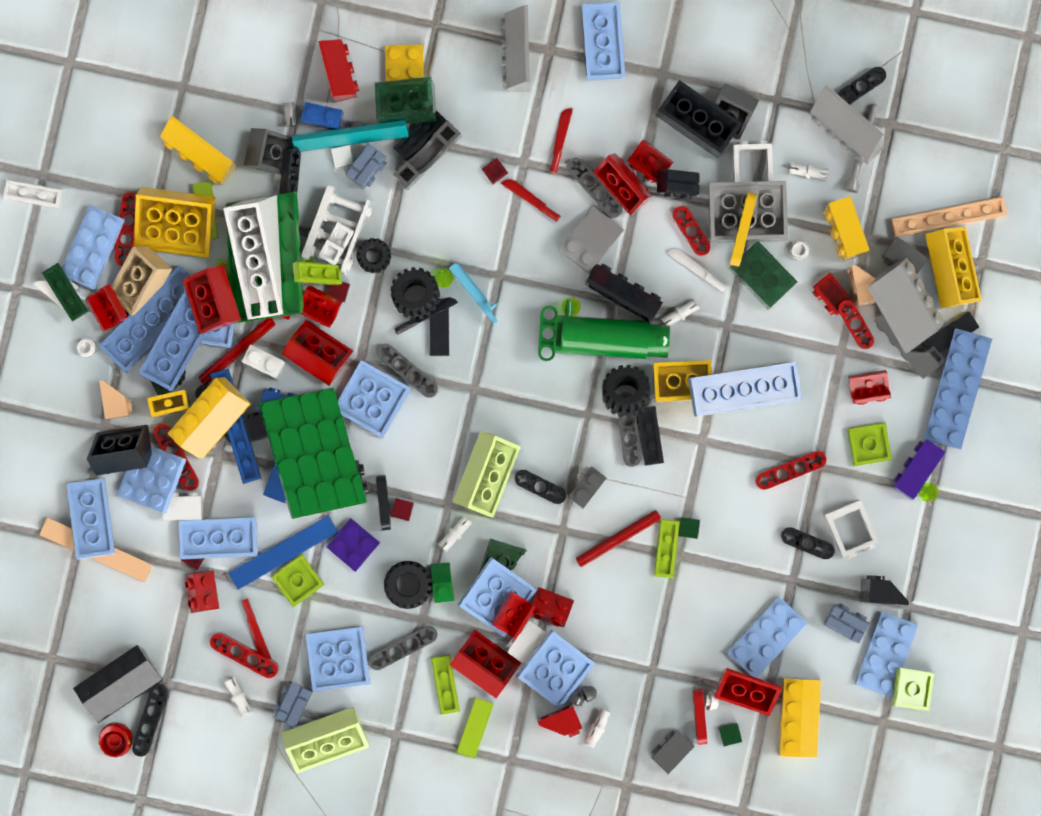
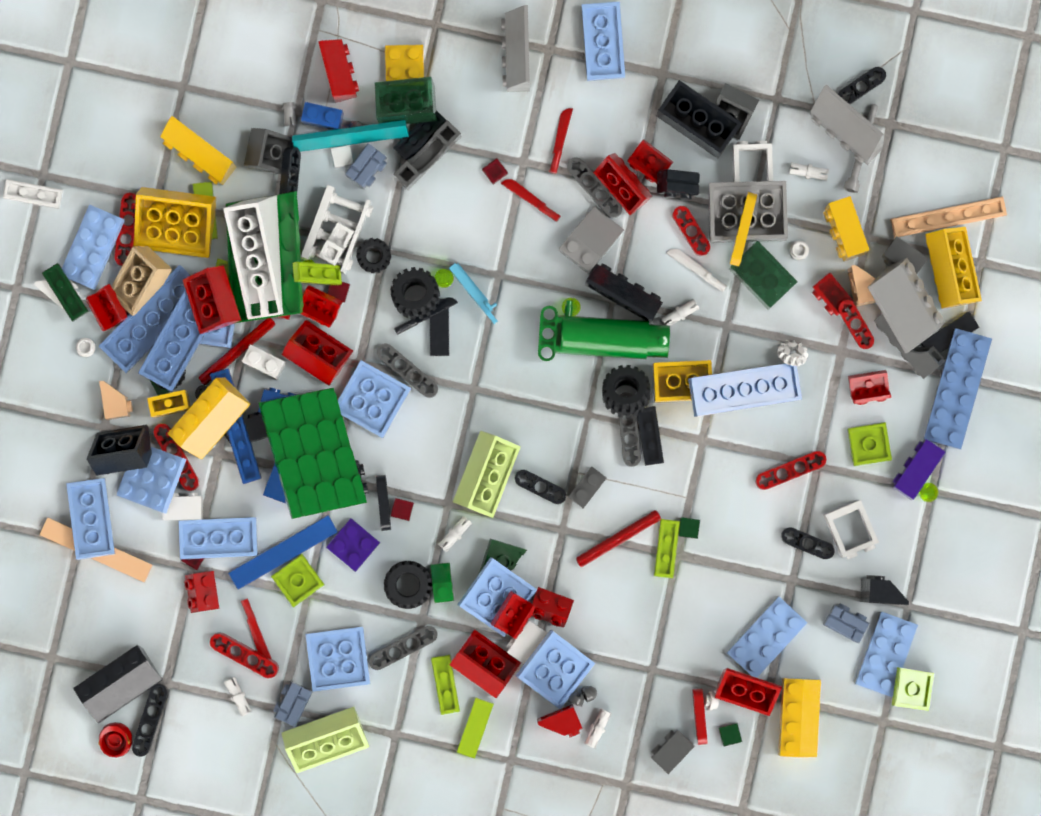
none -> white gear [777,340,808,366]

